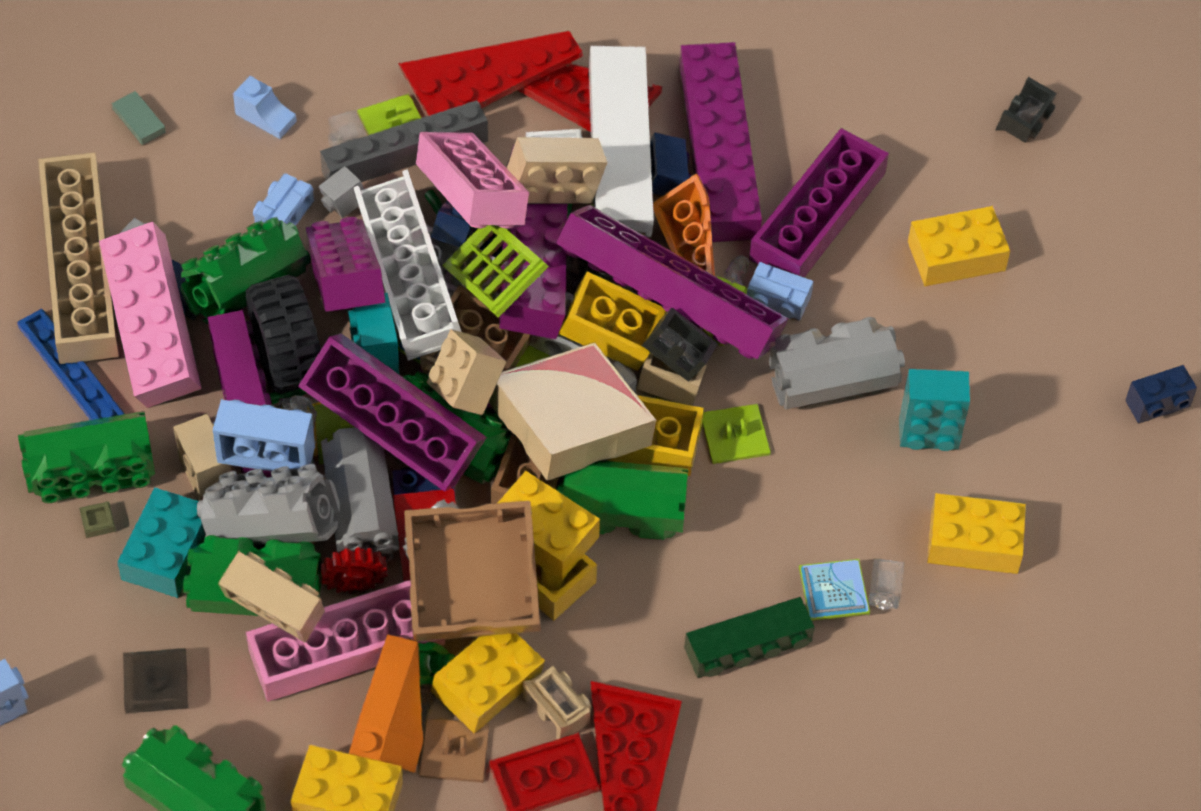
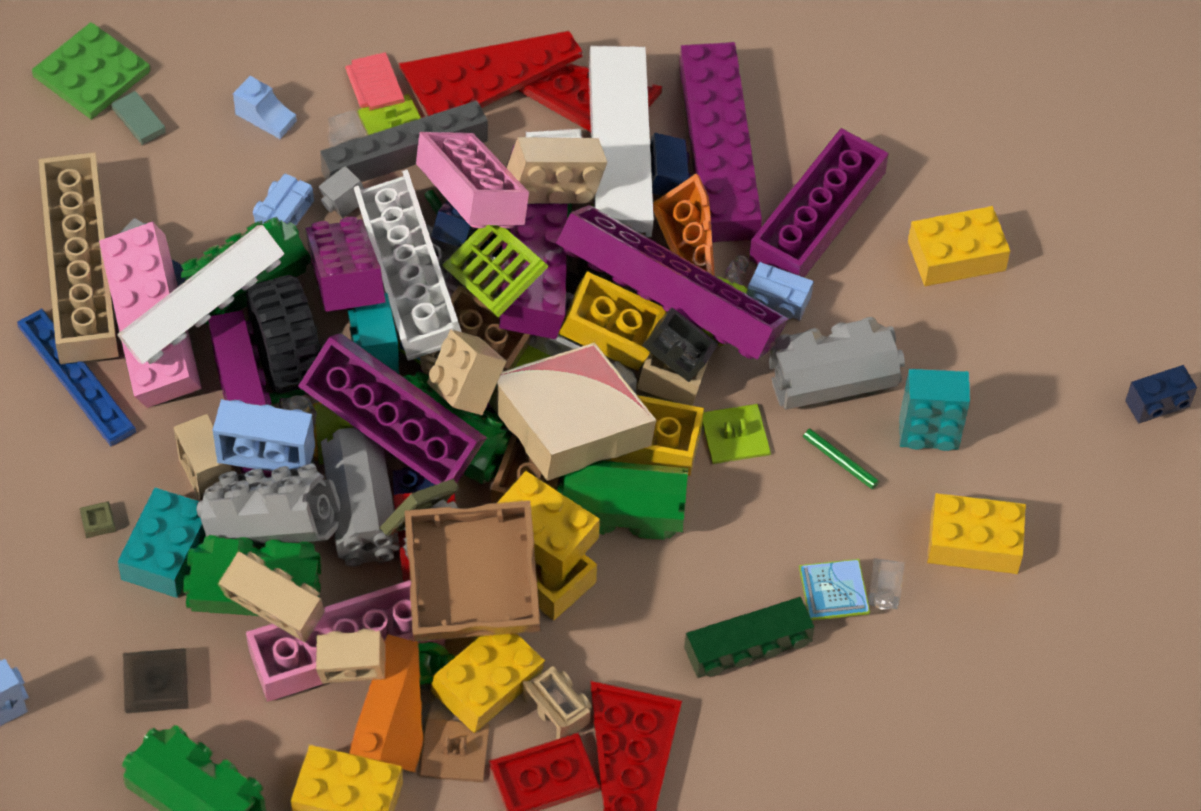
green brick [18,411,155,504] -> none
red gear [320,547,388,594] -> none
pearl dark grey window [995,77,1057,143] -> none
none -> bright green plate [32,22,150,120]
none -> white brick [117,225,285,364]
none -> tan brick [316,629,385,683]
none -> coral window [345,52,404,110]
none -> olive tile [380,479,459,536]
none -> green bar [803,428,879,490]

